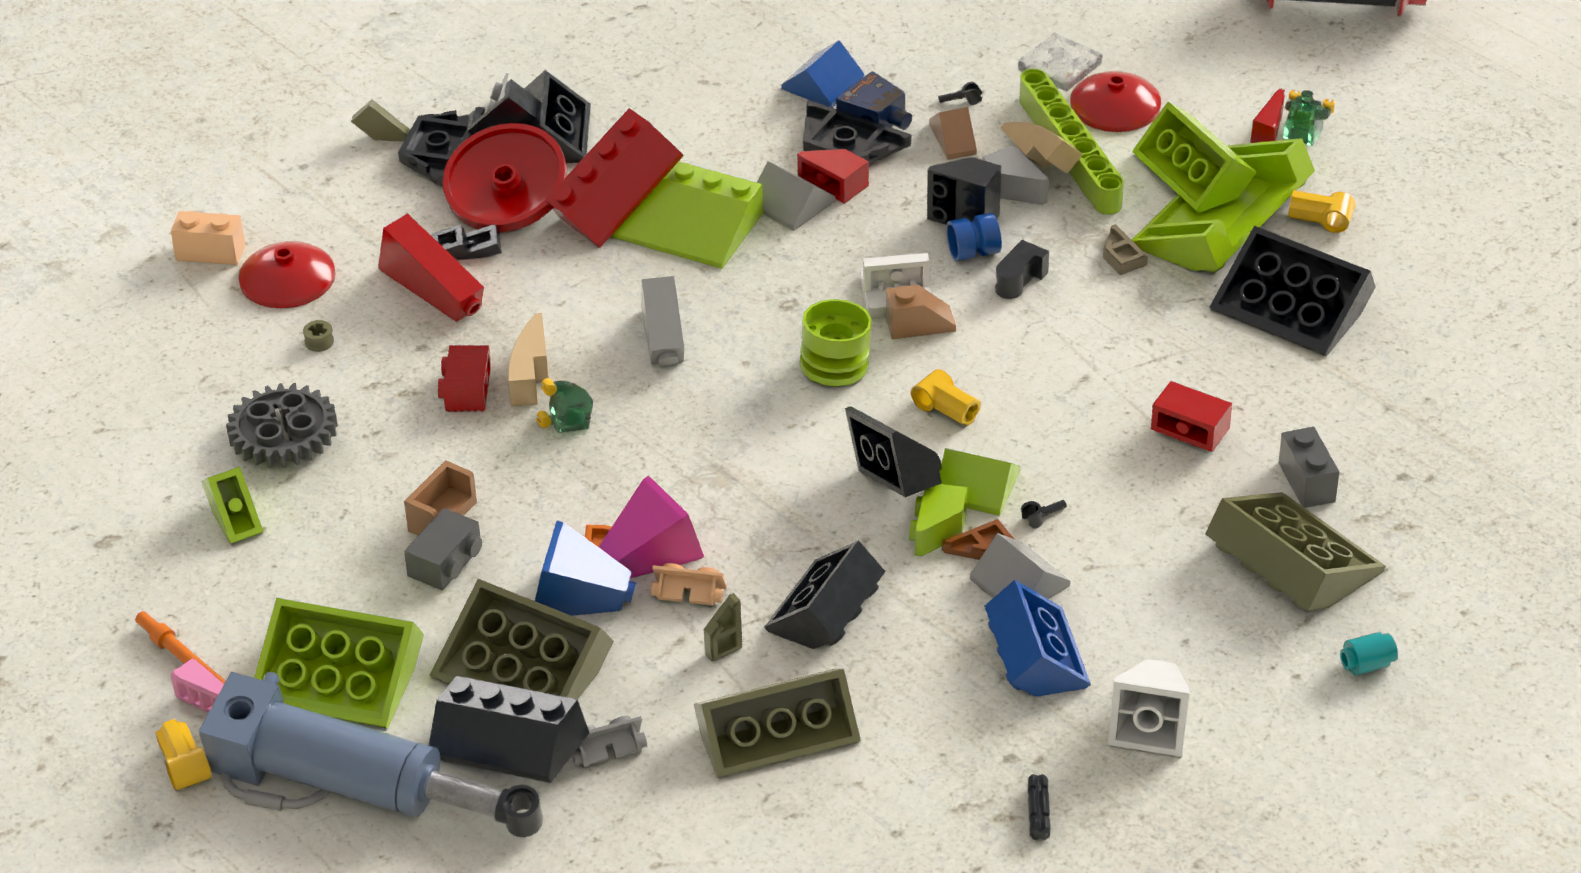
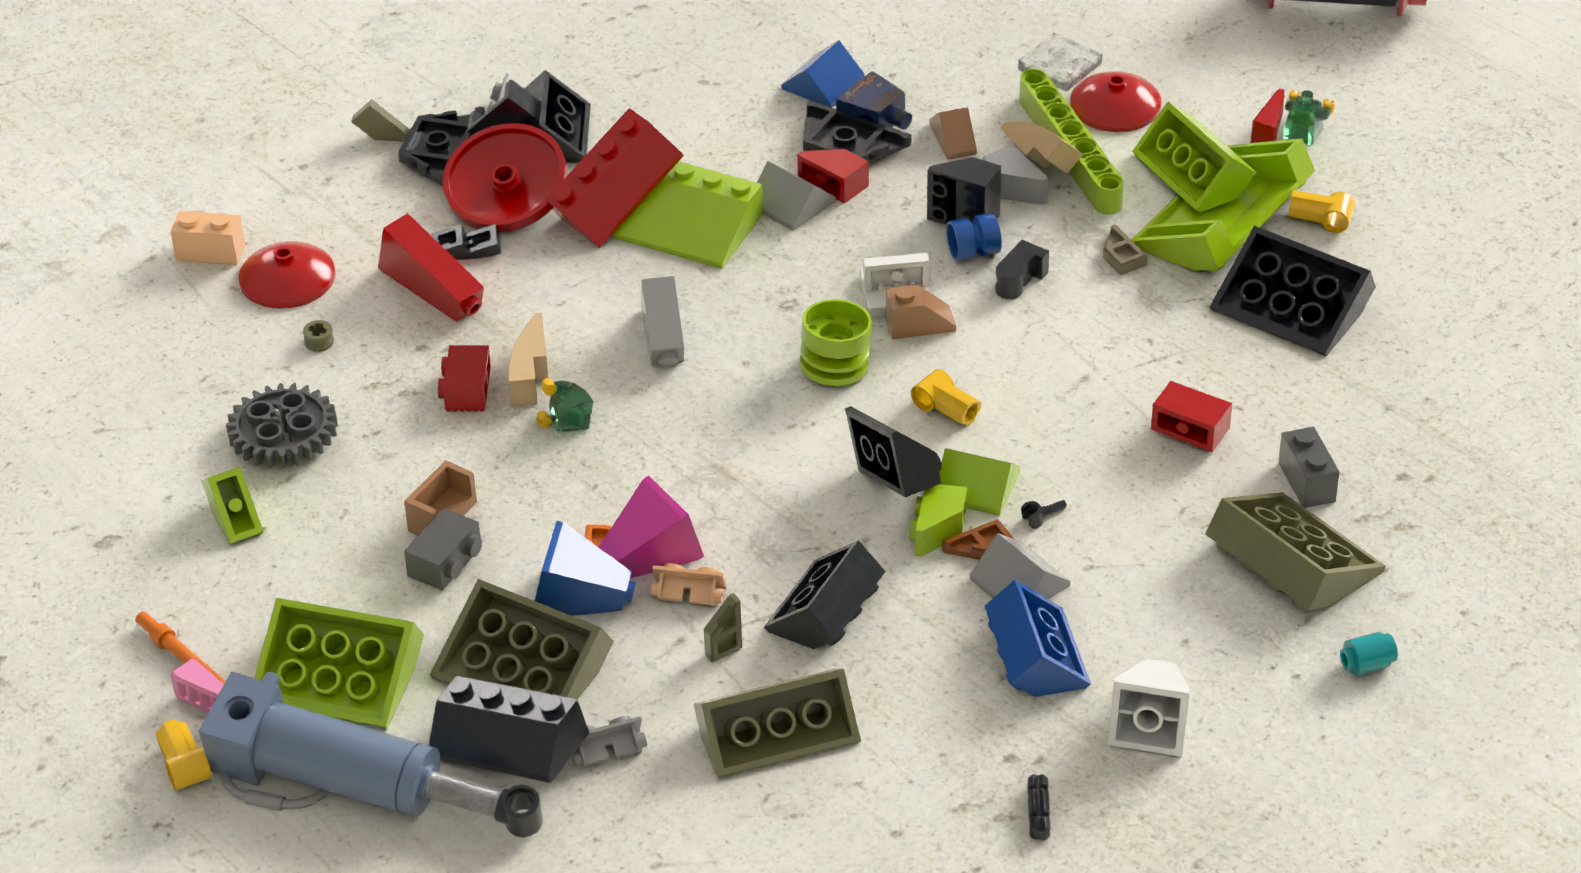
black hand [938,82,982,105] -> none

